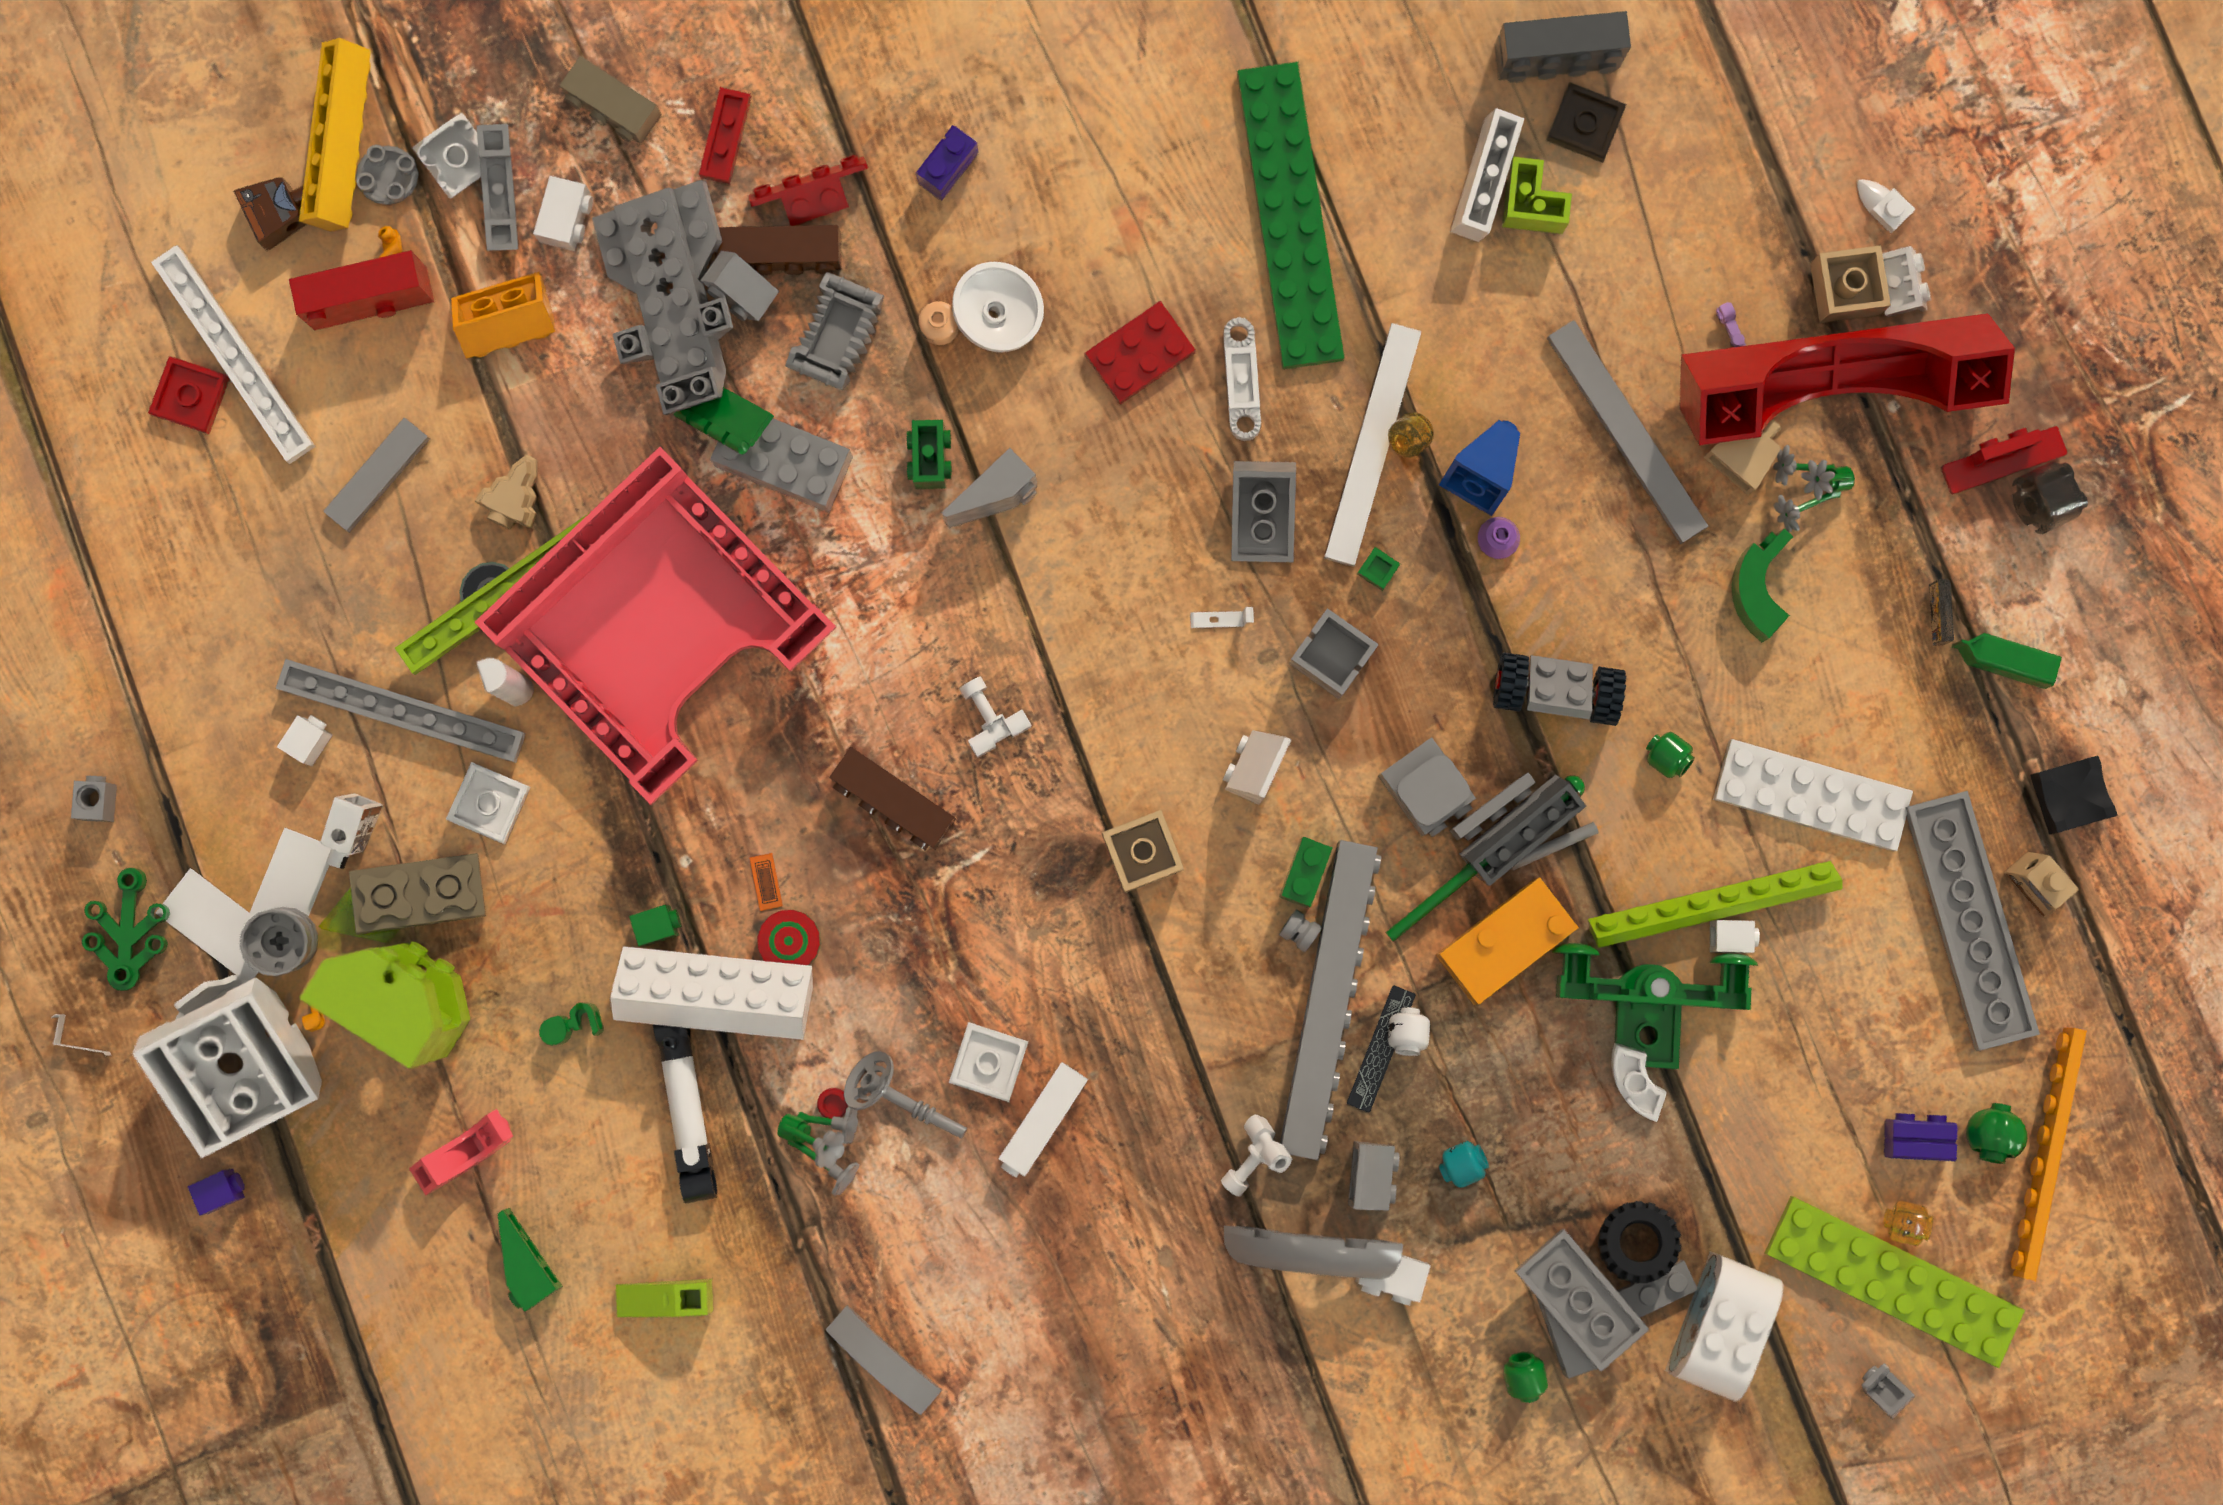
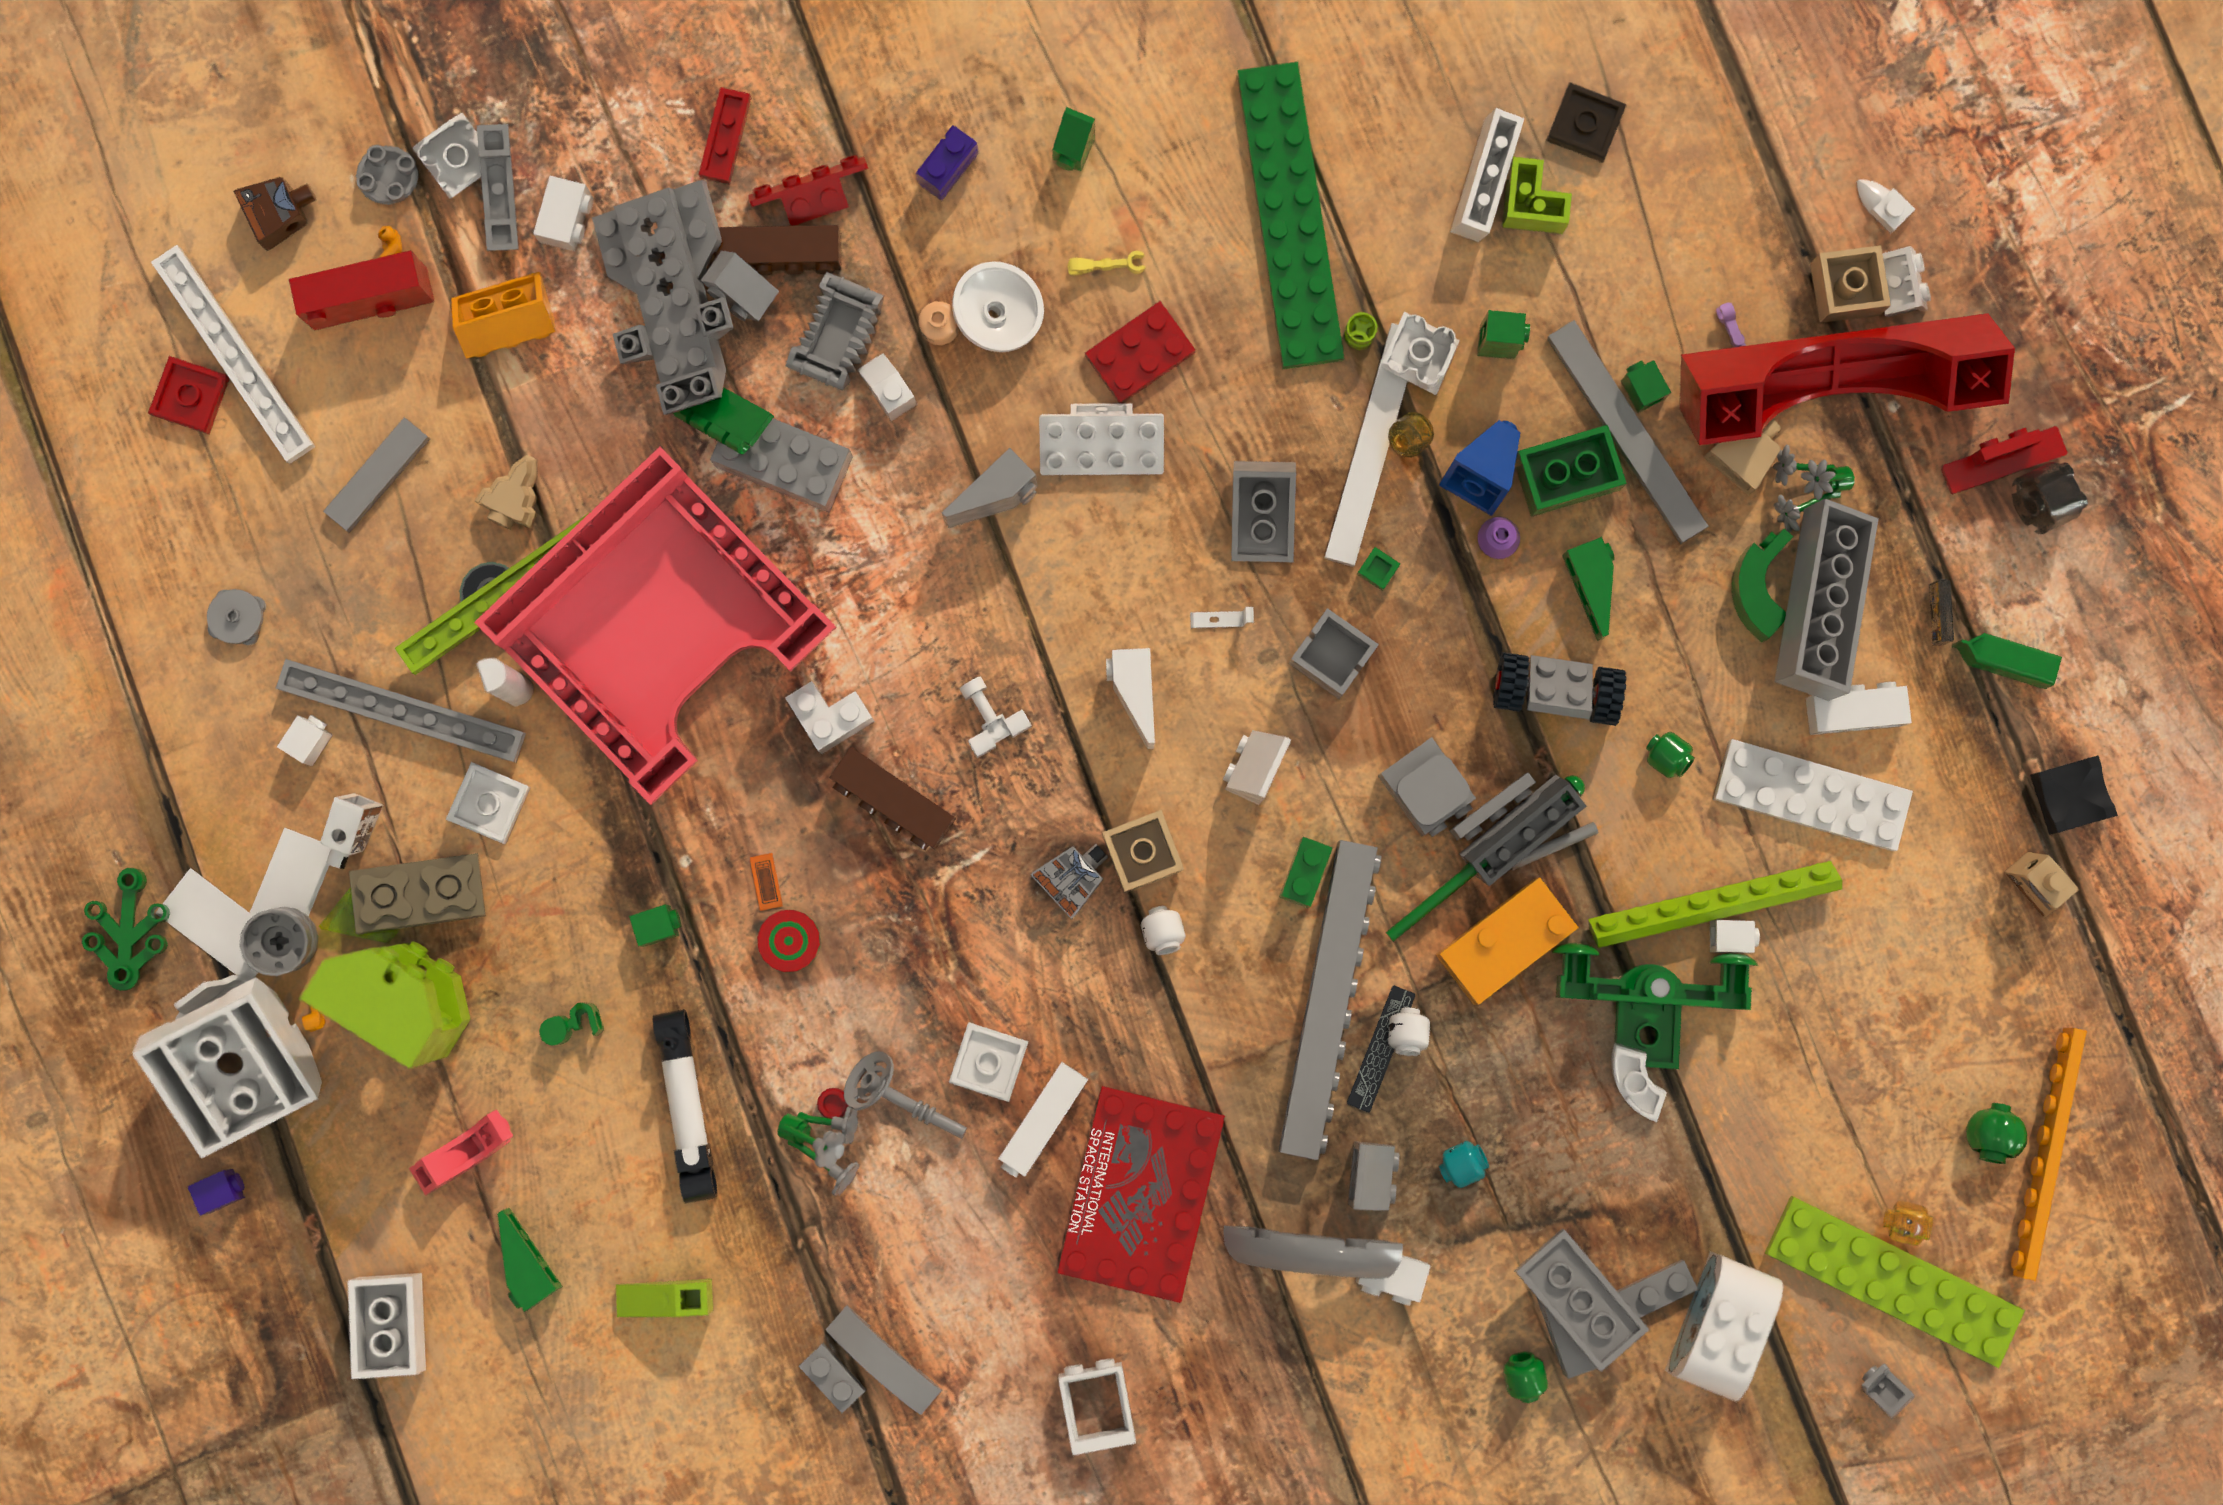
white piece [51,1014,112,1056] -> none
light grey brick [71,776,117,822] -> none
yellow brick [299,37,371,232] -> none
dark tan brick [559,56,661,144] -> none
white brick [610,946,813,1040] -> none
green brick [907,420,952,489] -> none
white bar [1221,1114,1292,1197] -> none
white plate [1223,317,1261,441] -> none
light grey wheel [1279,909,1322,953] -> none
dark grey piece [1495,11,1631,83] -> none
black tyre [1598,1201,1682,1284] -> none
dark purple brick [1884,1113,1957,1161] -> none
light grey plate [1906,791,2040,1051] -> none
none -> light grey piece [207,589,266,646]
none -> white brick [348,1273,426,1379]
none -> white brick [785,681,875,754]
none -> light grey plate [799,1343,866,1413]
none -> white slope [857,353,917,421]
none -> torso [1031,844,1108,920]
none -> white bracket [1039,403,1164,475]
none -> green slope [1052,107,1095,171]
none -> red plate [1057,1086,1225,1303]
none -> white window [1058,1358,1136,1455]
none -> light yellow piece [1068,251,1145,275]
none -> white slope [1106,648,1155,749]
none -> white head [1141,906,1186,955]
none -> lime wheel [1344,312,1378,350]
none -> white slope [1380,311,1460,395]
none -> green brick [1477,310,1530,359]
none -> green brick [1515,425,1627,517]
none -> green slope [1562,537,1615,641]
none -> green brick [1621,360,1672,413]
none -> light grey brick [1774,499,1879,701]
none -> white brick [1806,682,1912,735]

